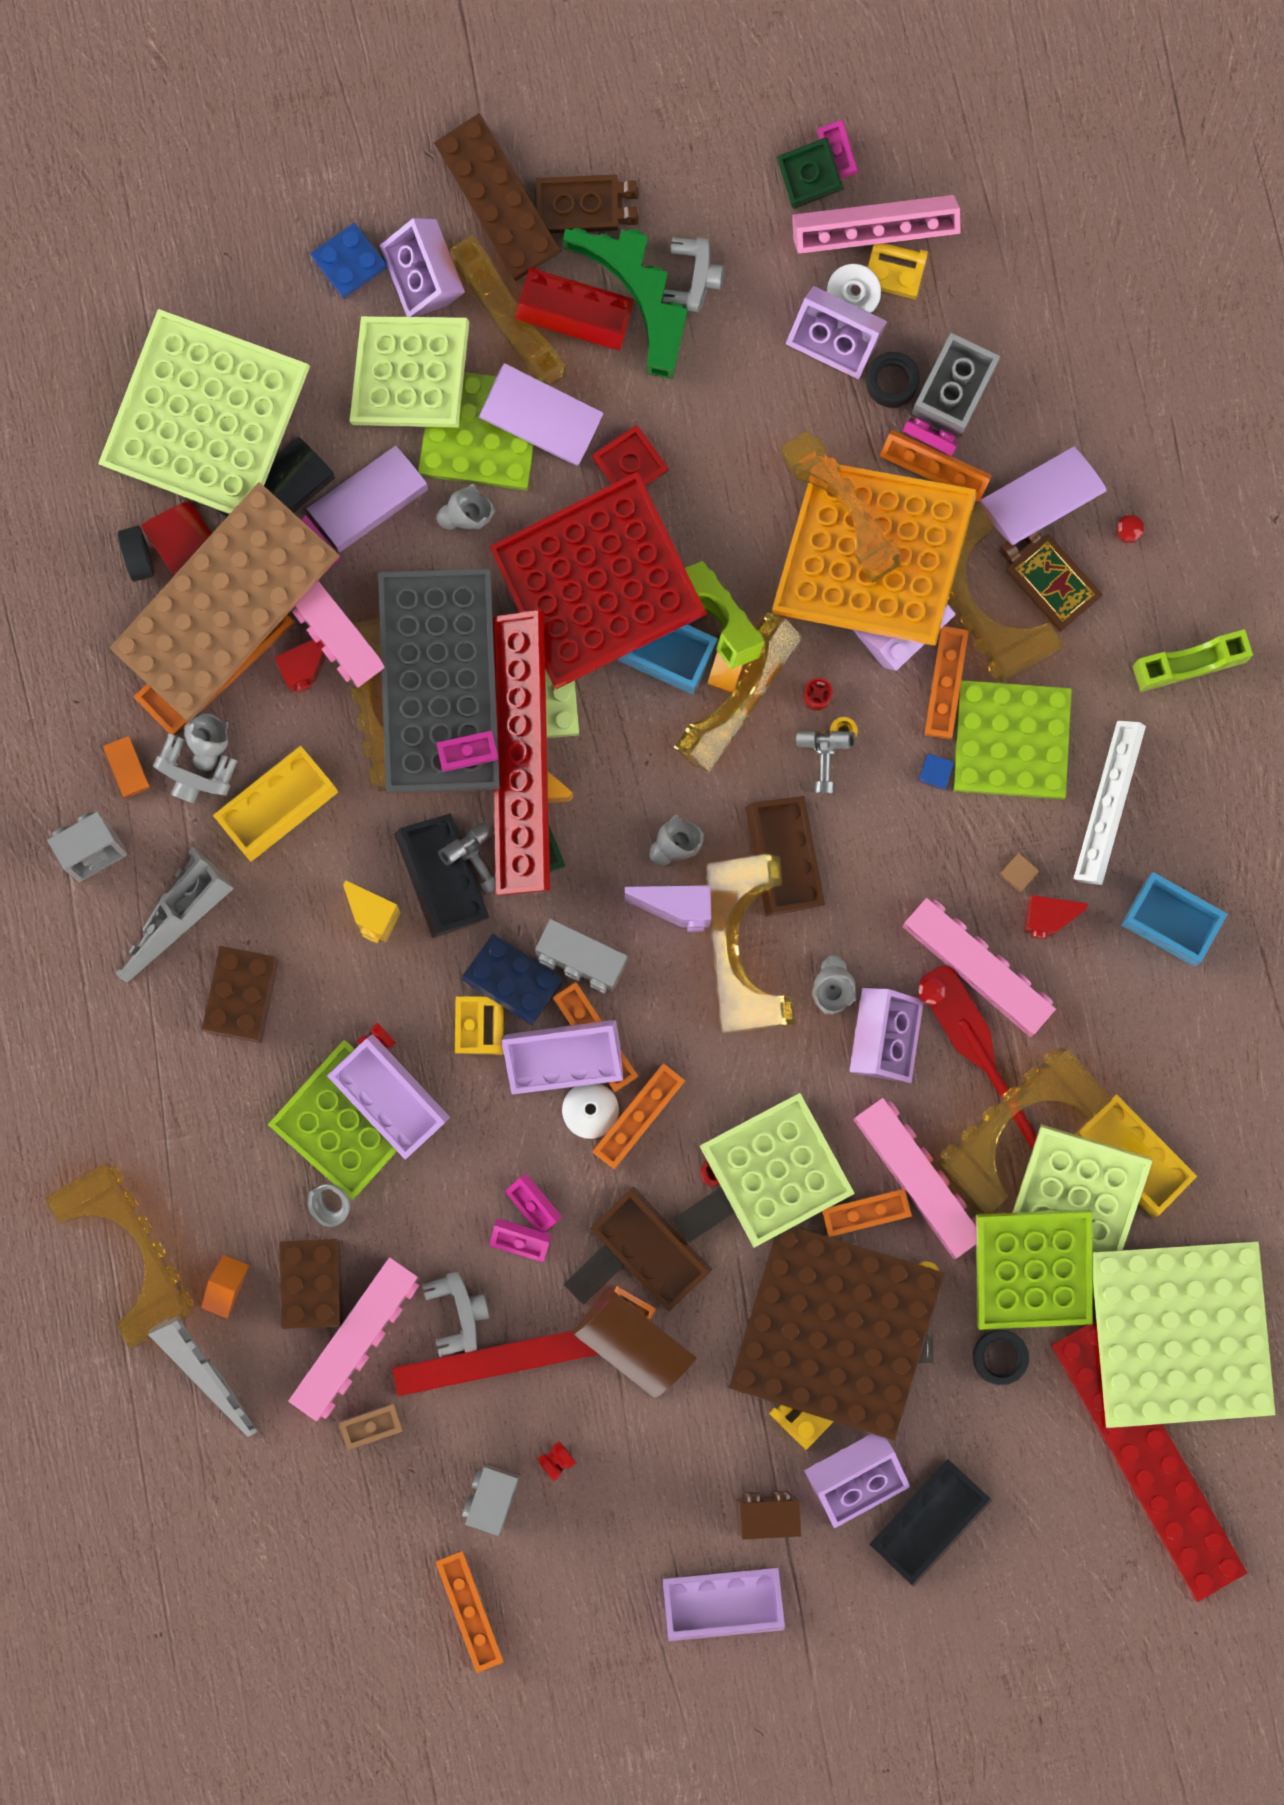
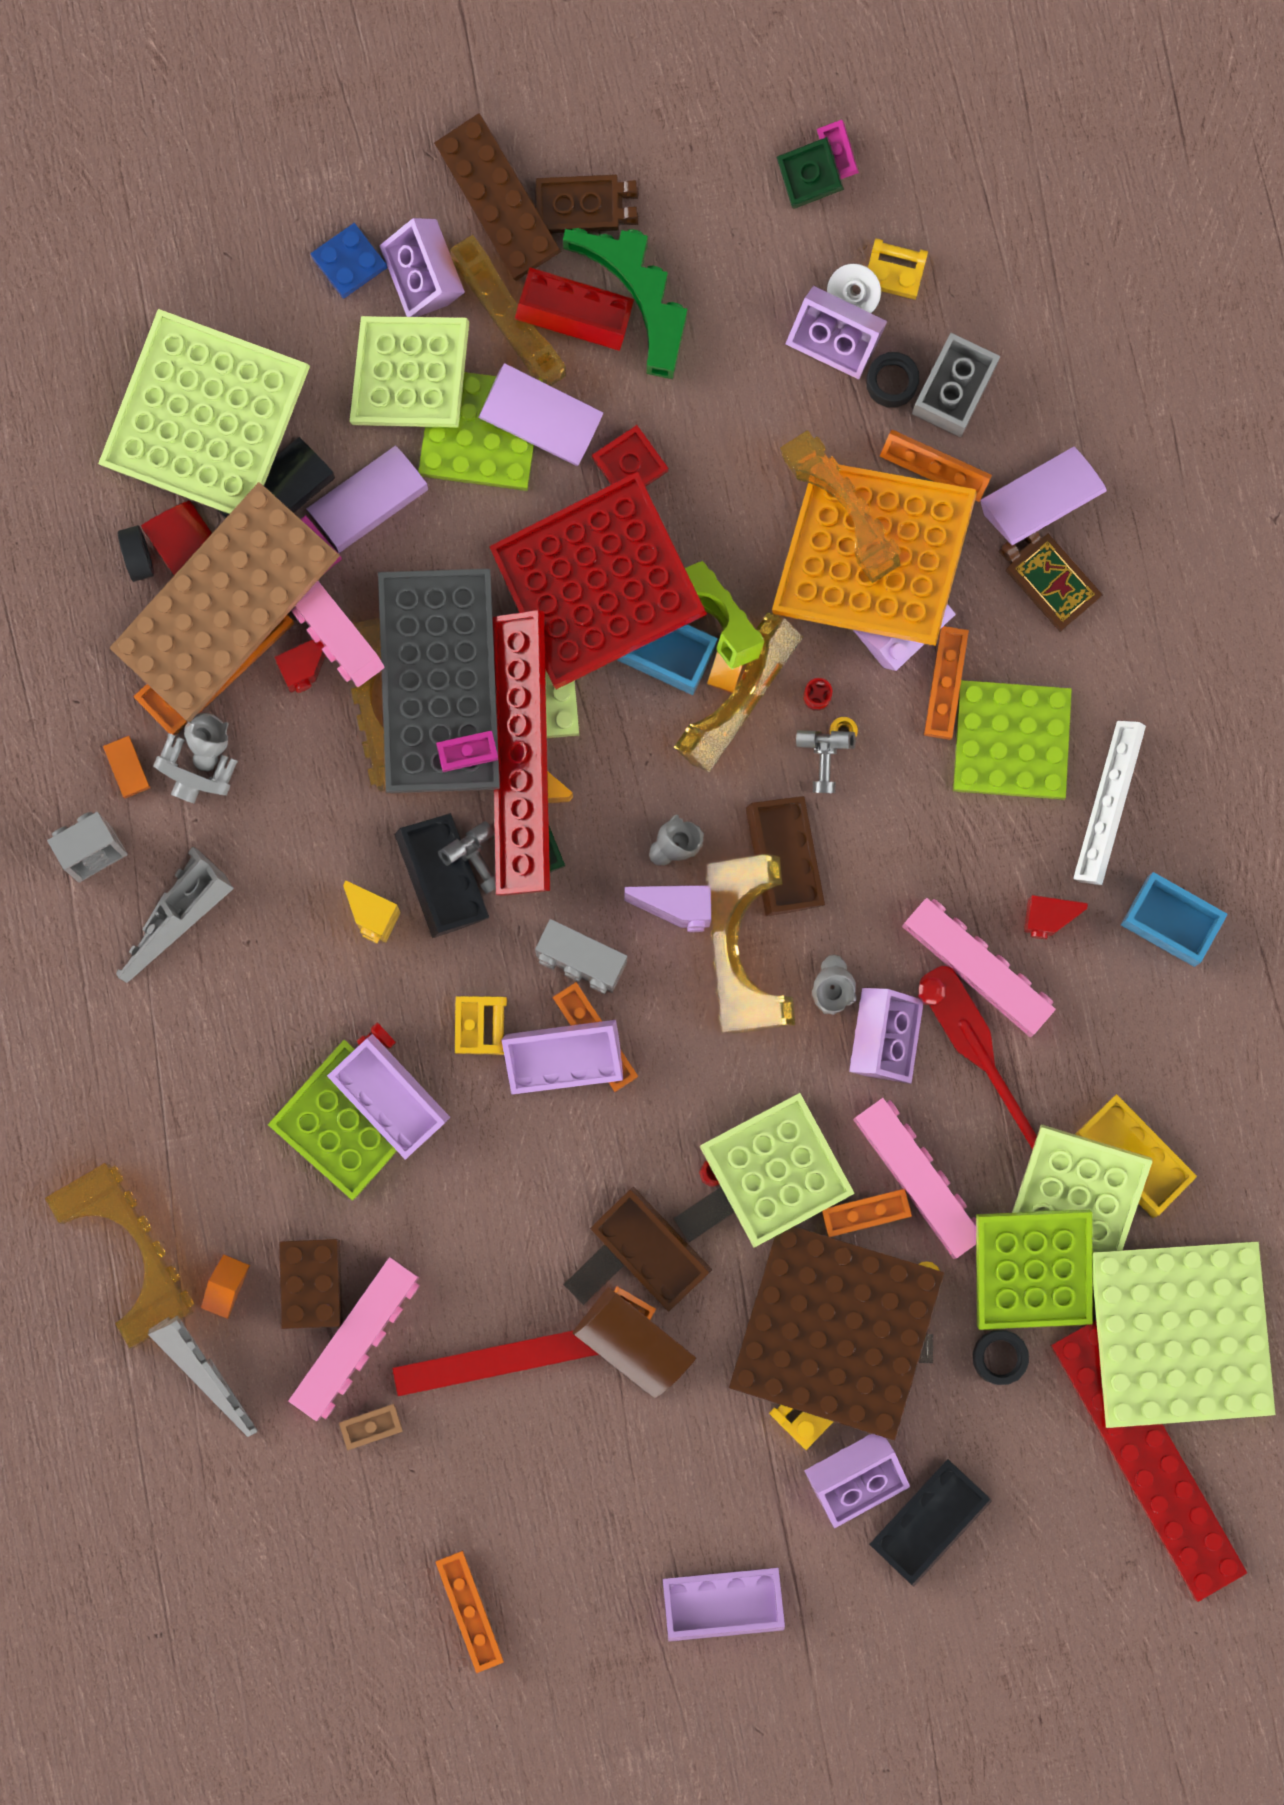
reddish brown brick [202,946,279,1043] -> none
yellow slope [213,746,339,862] -> none
light grey piece [307,1184,350,1227] -> none
light grey connector [422,1271,490,1357] -> none
light grey piece [436,484,496,530] -> none
dark blue plate [461,934,564,1026] -> none
light grey brick [462,1464,521,1536] -> none
dark pink plate [489,1218,552,1263] -> none
dark pink plate [505,1173,562,1233] -> none
red wheel [536,1441,577,1481] -> none
white dish [562,1083,619,1139] -> none
orange plate [592,1063,685,1170] -> none
light grey connector [663,236,724,313] -> none
reddish brown brick [736,1491,801,1540] -> none
bright pink brick [792,195,961,254] -> none
dark pink plate [903,417,960,456] -> none
blue tile [918,754,954,790] -> none
clear yellow arch [937,1047,1112,1214] -> none
clear yellow arch [948,504,1063,683] -> none
medium nougat tile [999,852,1039,893] -> none
red tile [1116,515,1144,543] -> none
lime arch [1132,629,1253,692] -> none

